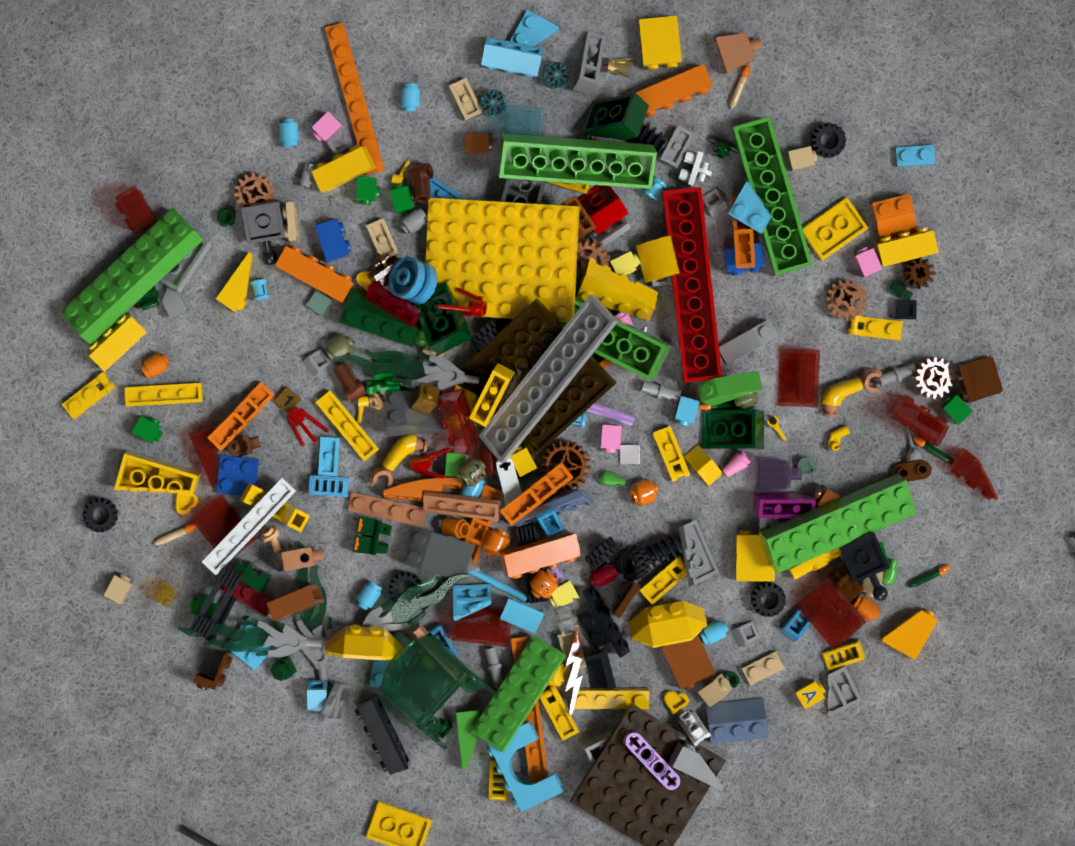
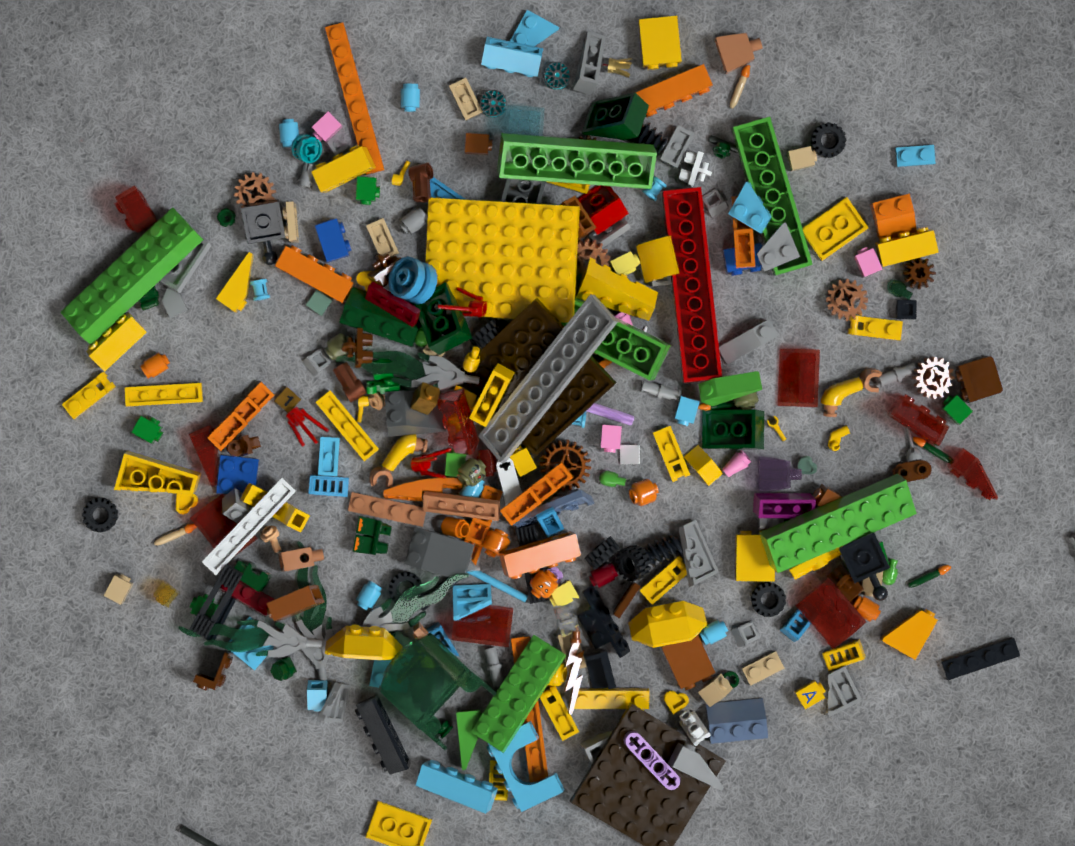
green brick [390,184,414,214] -> none
medium azure slope [500,597,544,633] -> none
none -> light grey brick [222,488,250,523]
none -> teal wheel [291,134,322,163]
none -> reddish brown hips [342,328,373,368]
none -> medium azure brick [415,760,498,814]
none -> yellow cylinder [463,347,480,372]
none -> light grey wing [756,222,800,272]
none -> black plate [941,638,1020,680]

